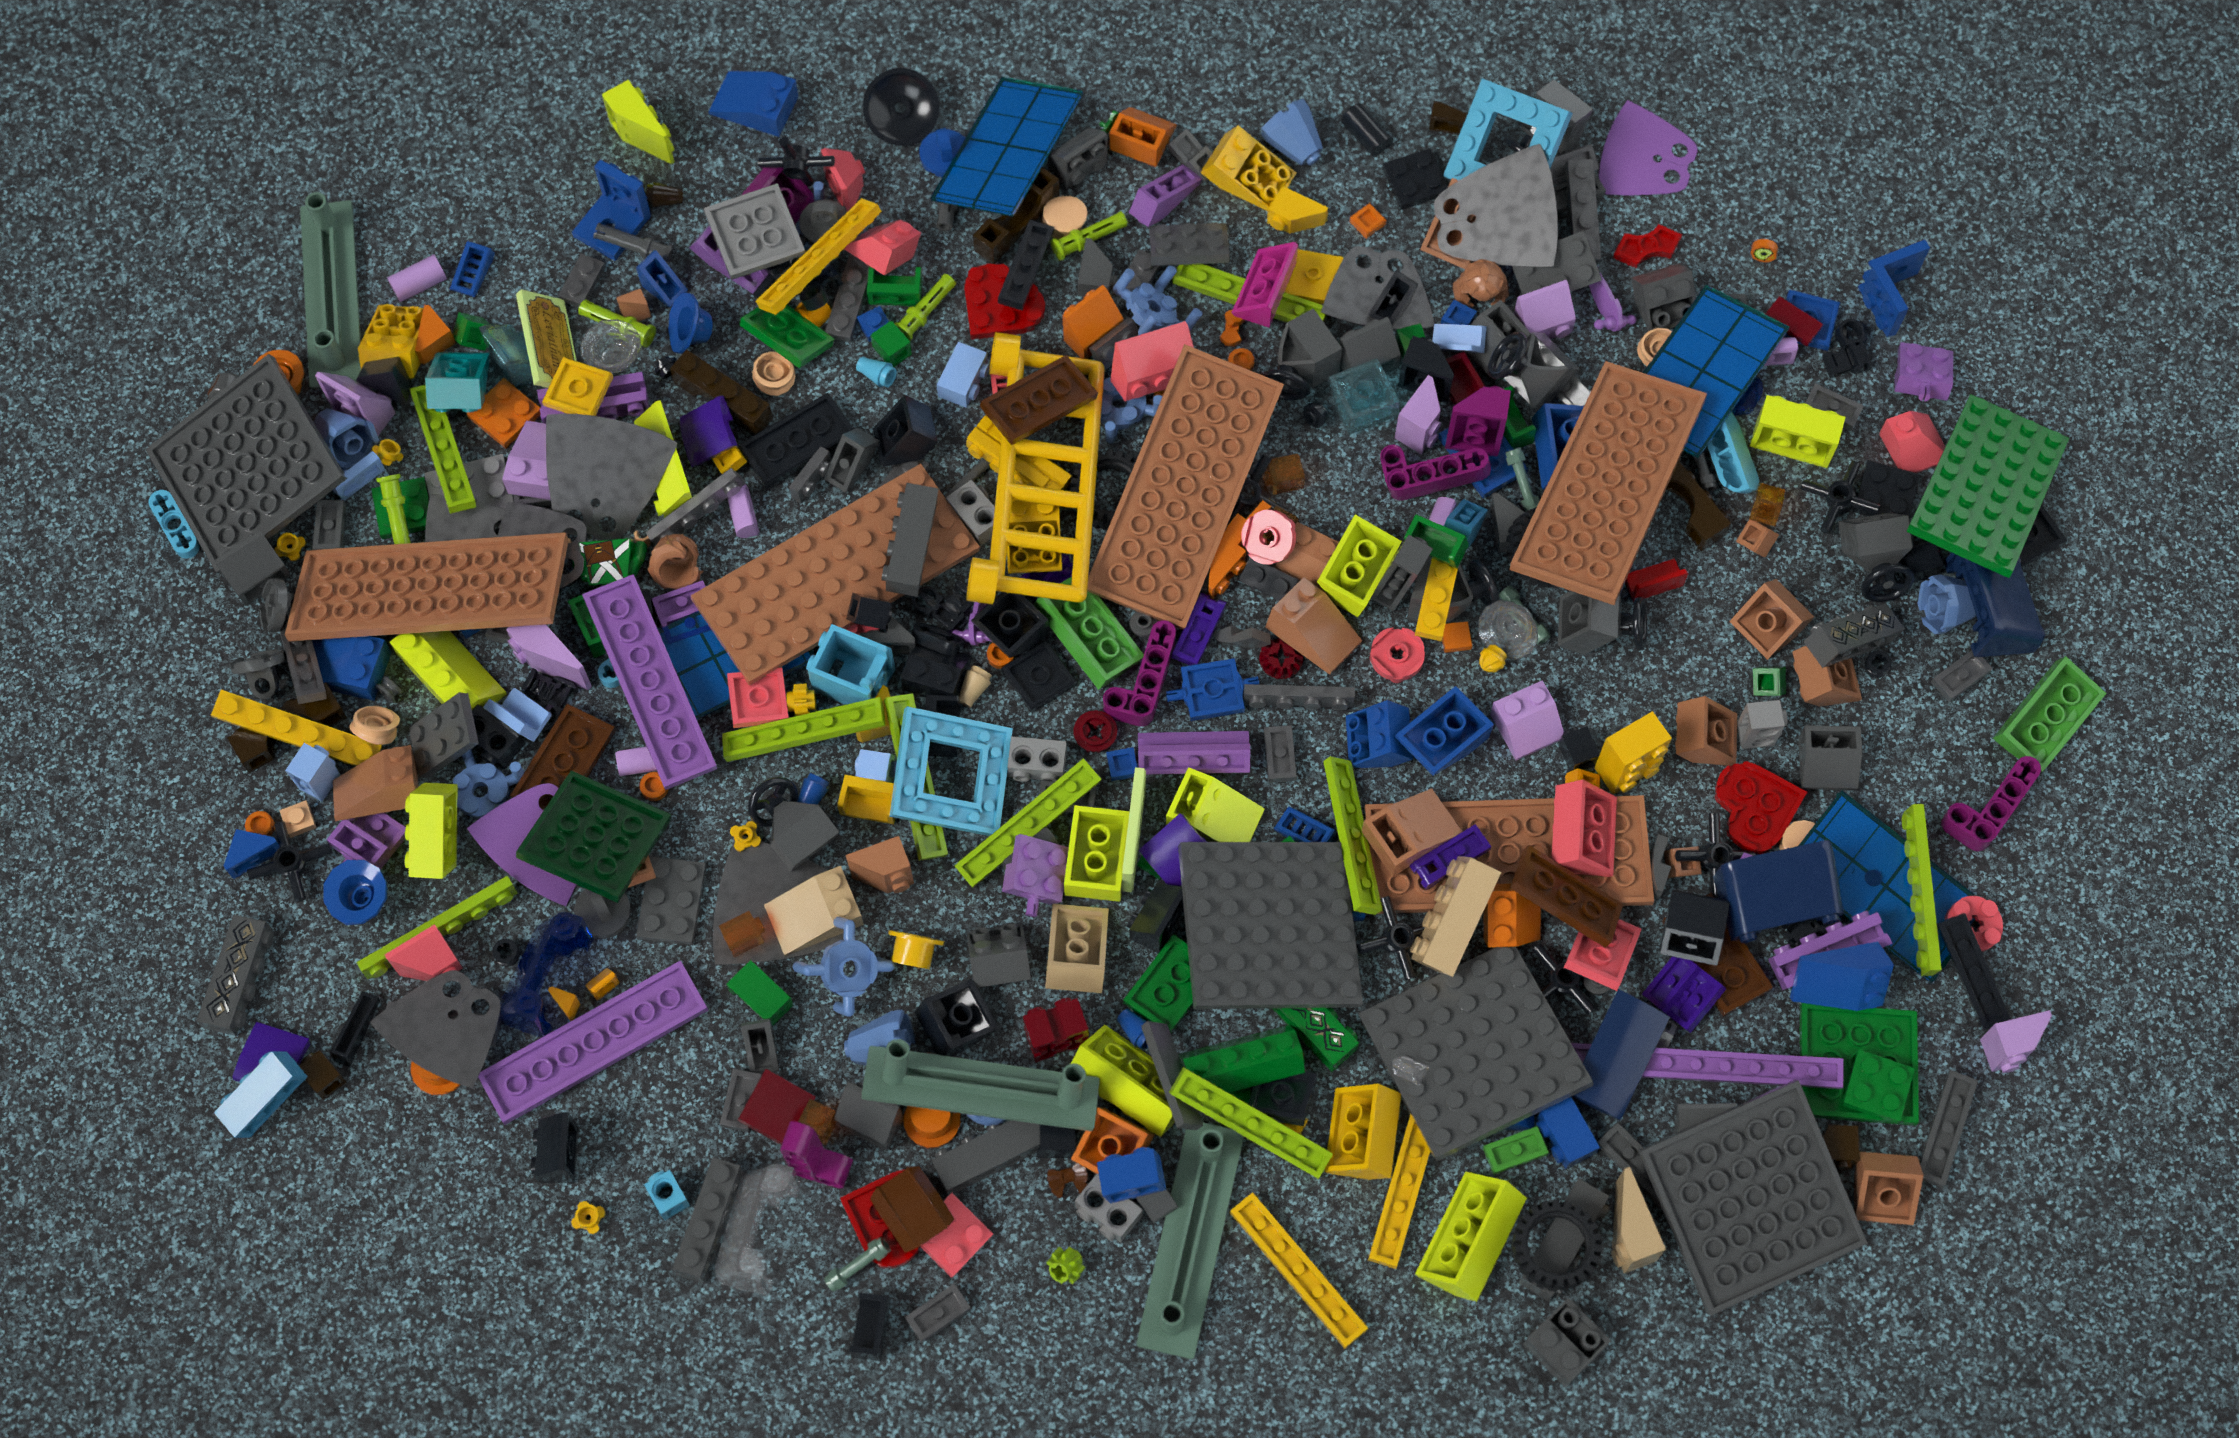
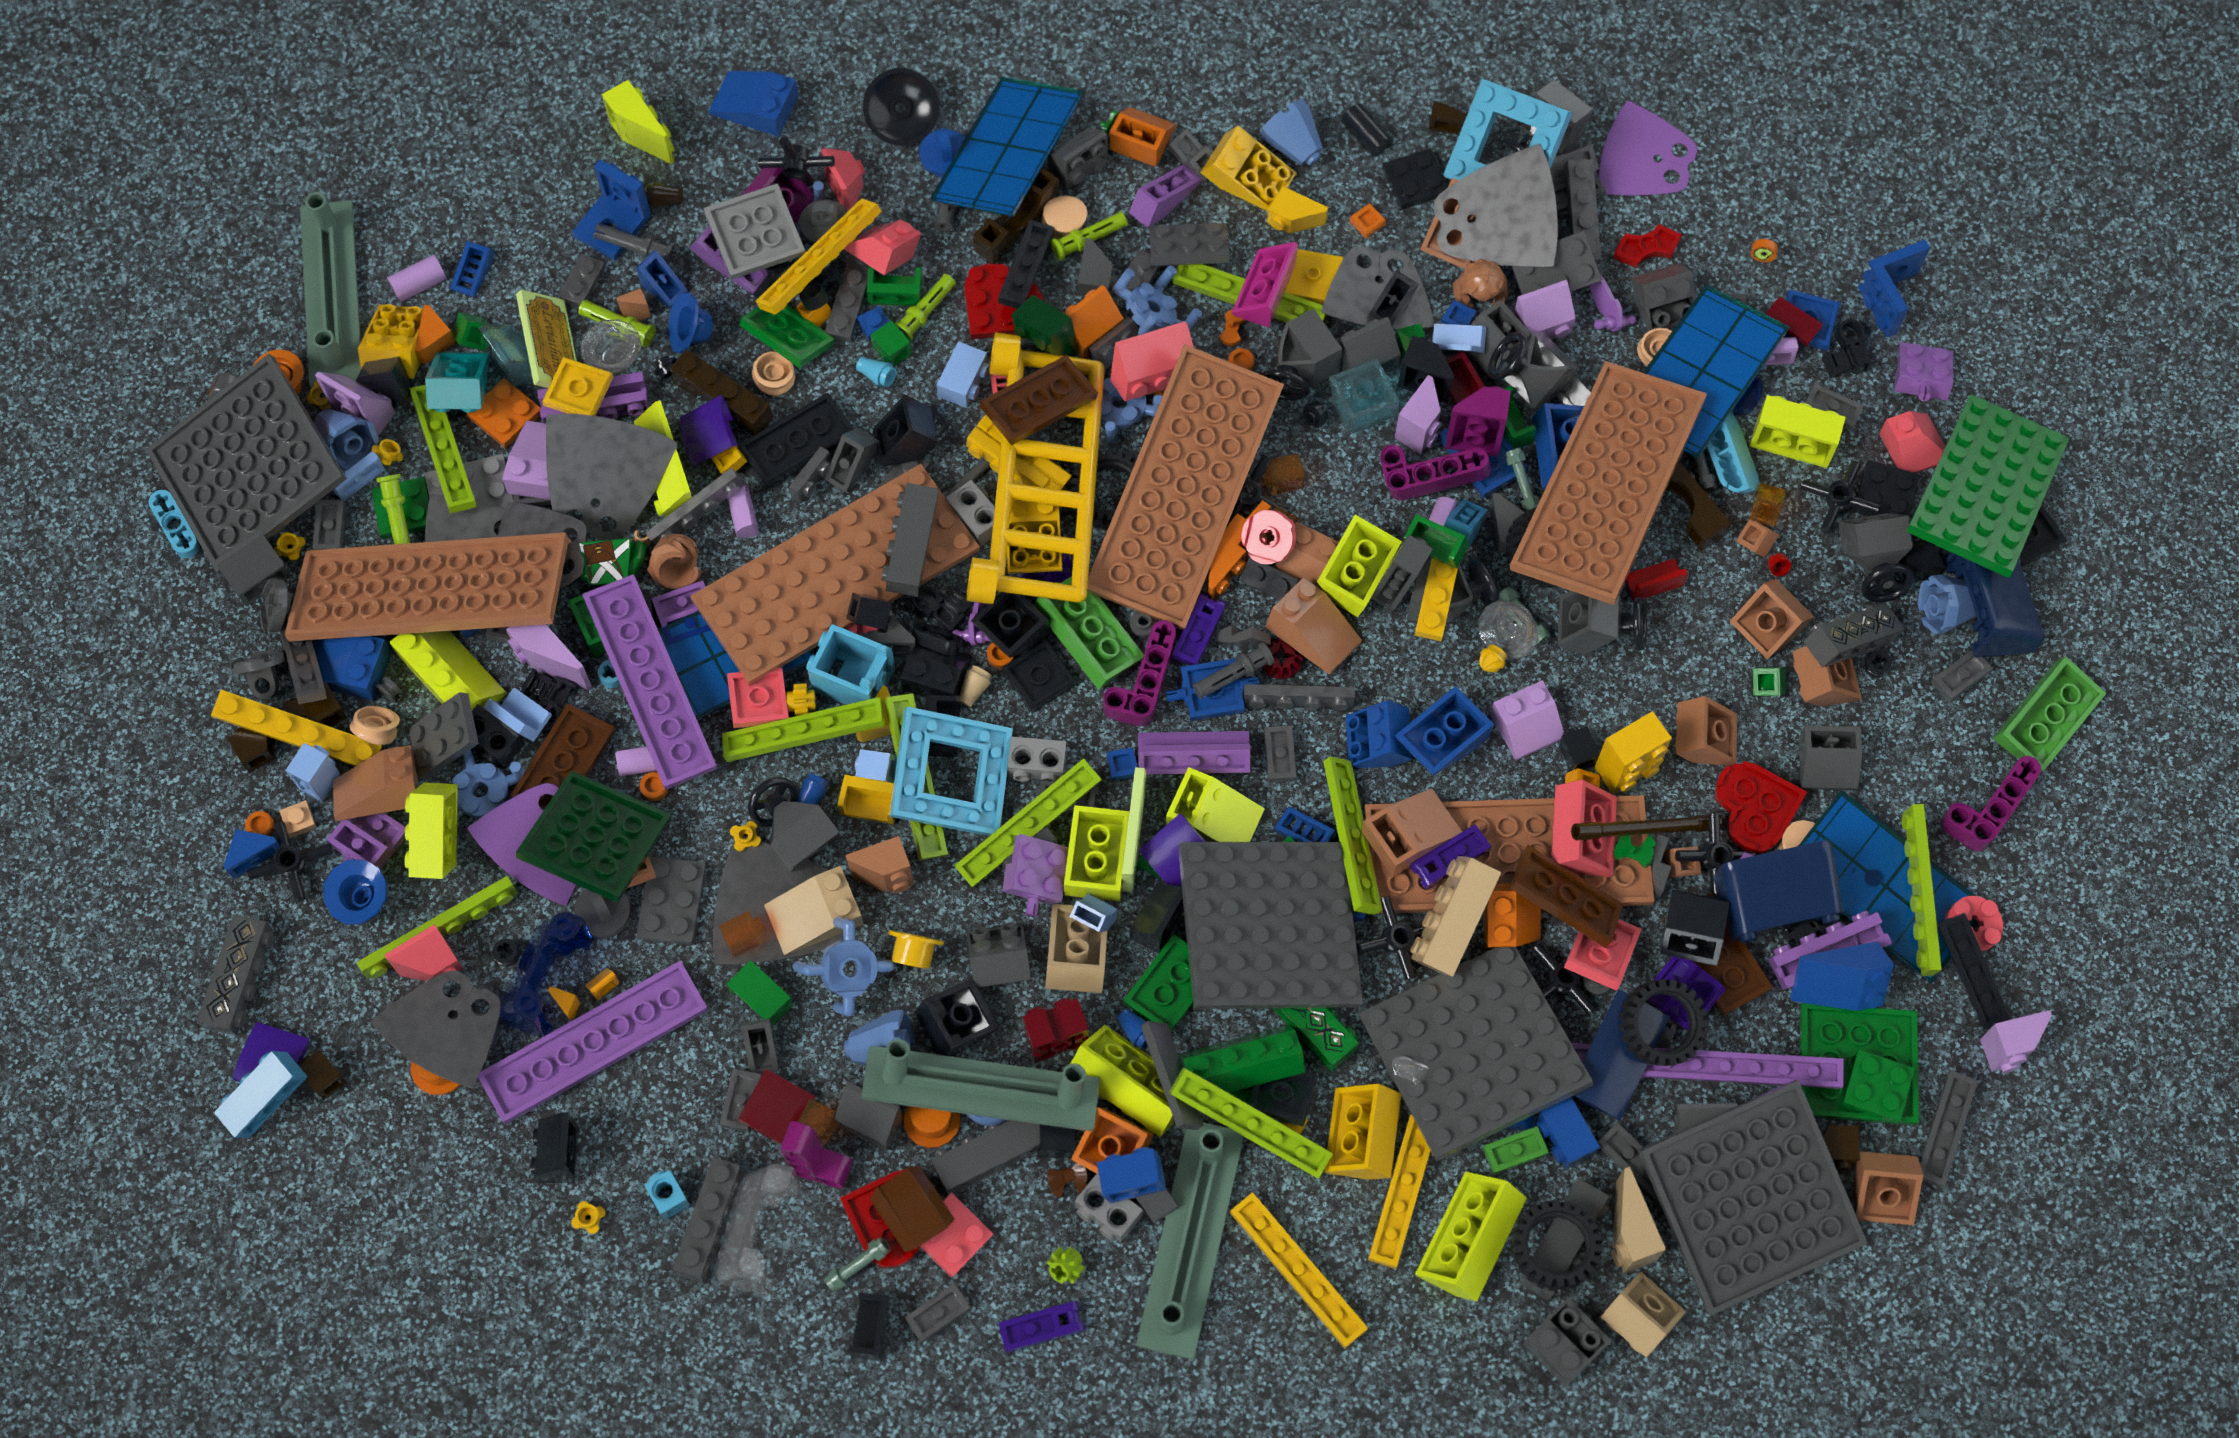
black piece [330,991,380,1067] -> none
dark red gear [1073,710,1117,753] -> none
coral plate [1370,628,1425,683] -> none
orange tile [1442,621,1472,653] -> none
light grey brick [1737,700,1787,749] -> none
none -> yellow plate [307,381,331,411]
none -> dark purple plate [998,1301,1086,1354]
none -> dark green slope [1011,295,1079,356]
none -> medium blue piece [1070,894,1117,932]
none -> dark grey pin [1193,642,1274,699]
none -> dark brown piece [1571,815,1722,840]
none -> tan slope [1601,1272,1687,1358]
none -> green piece [1614,835,1656,868]
none -> black tyre [1619,979,1708,1066]
none -> red hinge [1767,552,1791,577]

